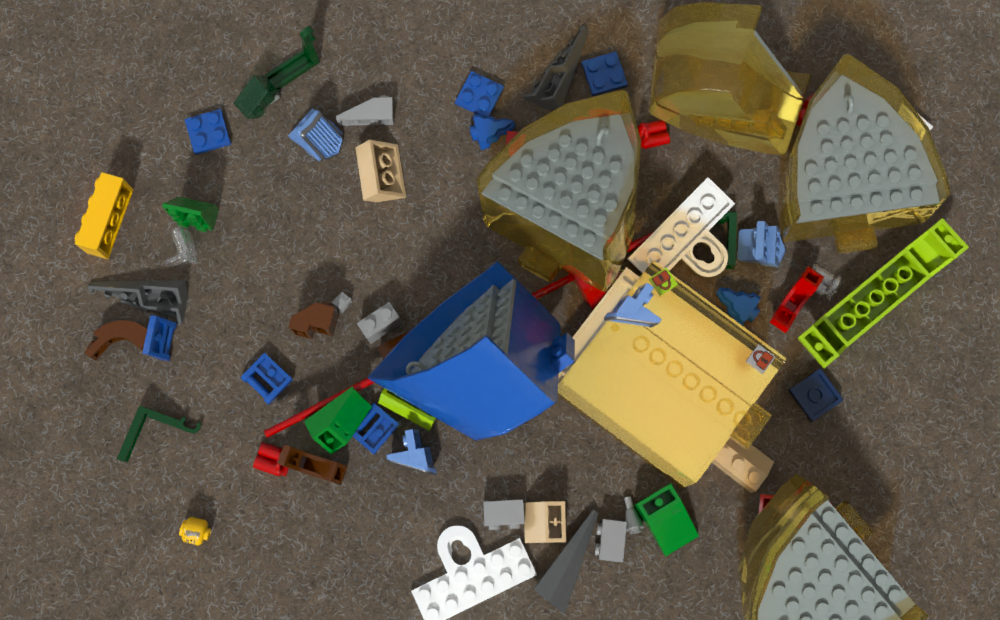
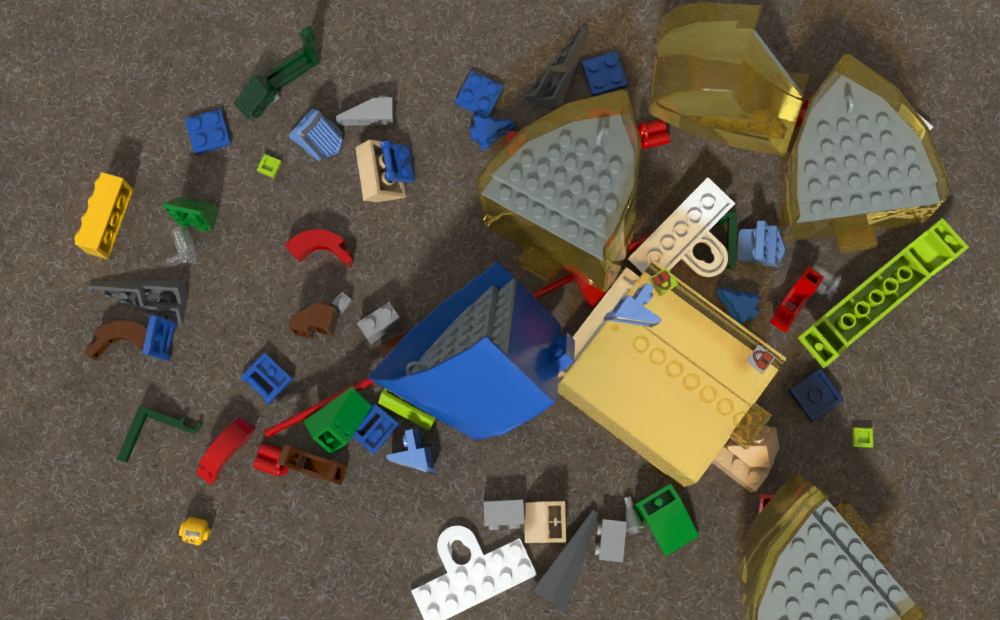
none -> red arch [196,417,256,485]
none -> lime tile [257,154,282,178]
none -> red arch [284,229,353,268]
none -> blue plate [380,141,415,183]
none -> tan slope [728,425,780,467]
none -> lime tile [852,427,873,448]

